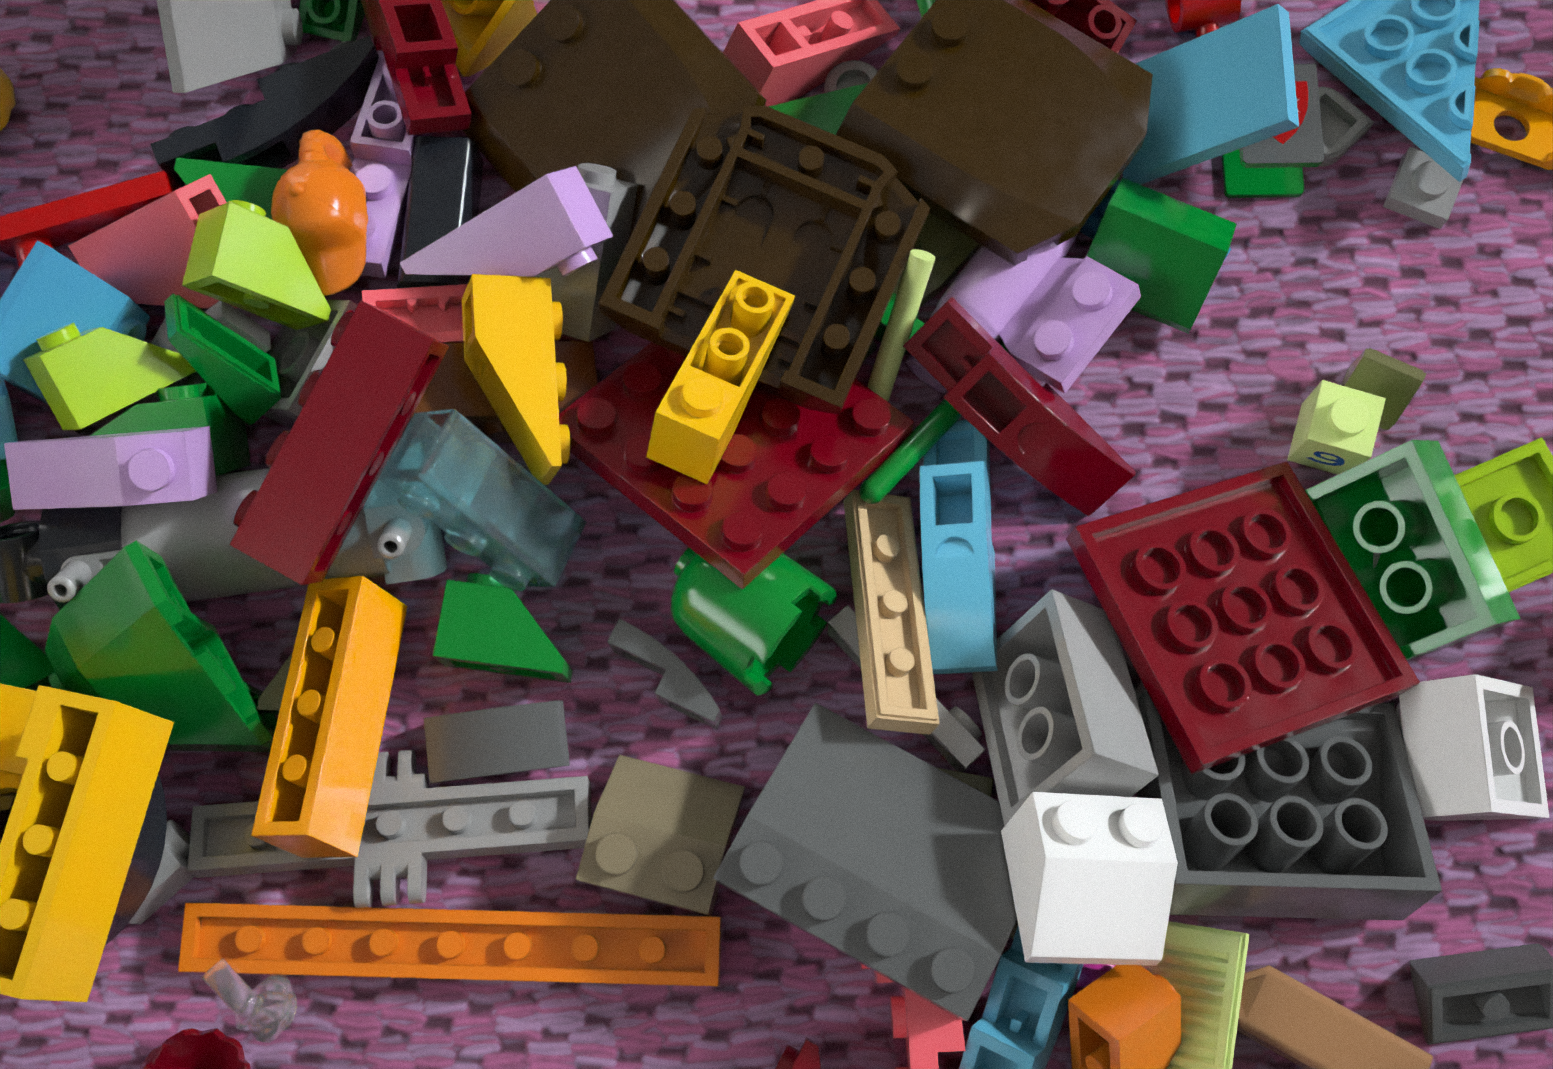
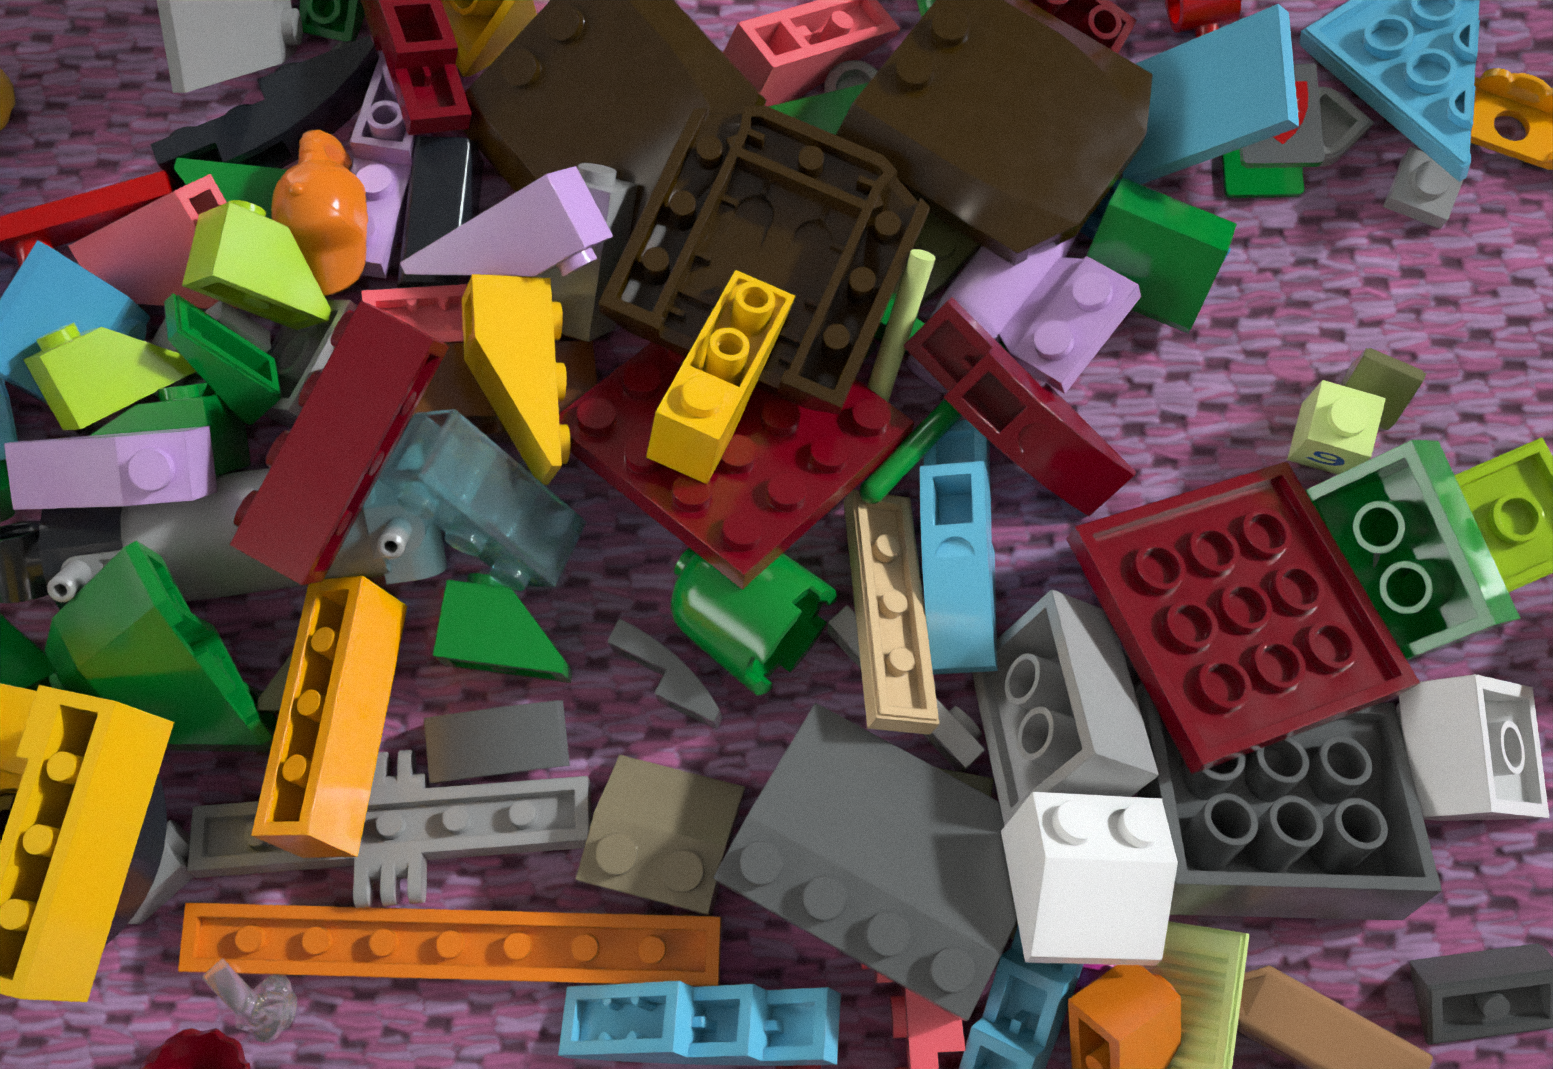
none -> medium azure slope [558,981,841,1066]

